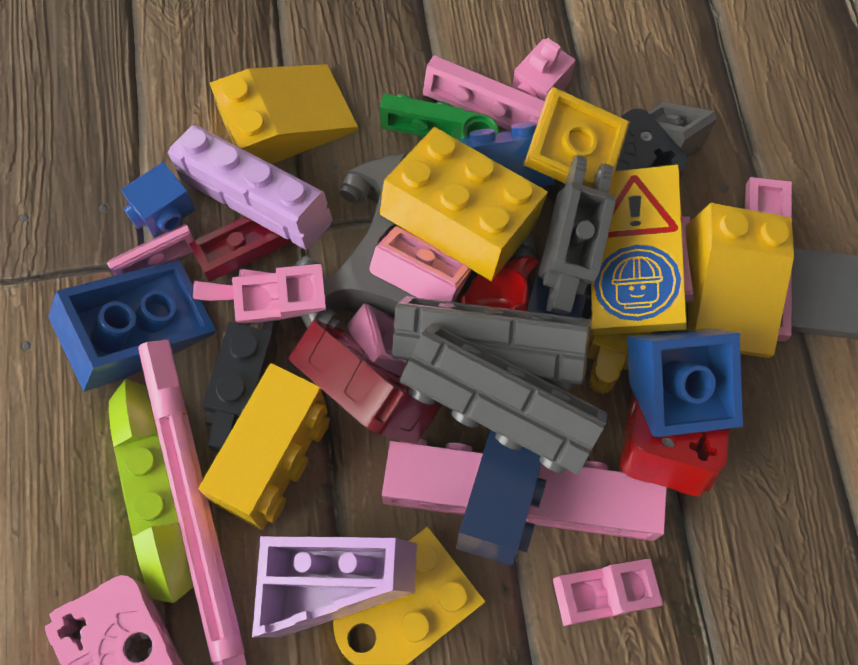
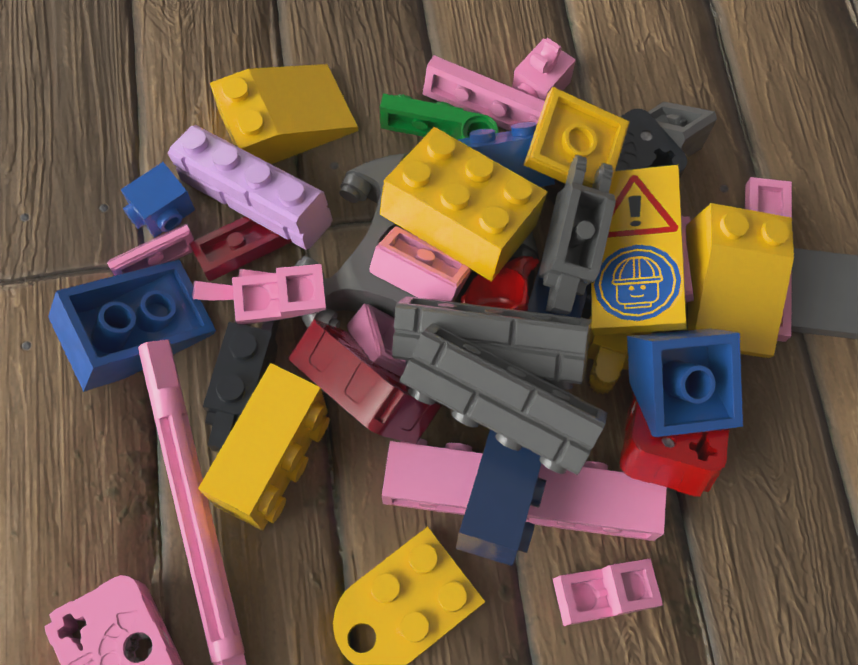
lime brick [109,379,194,603] -> none
lavender wedge [252,536,417,638] -> none

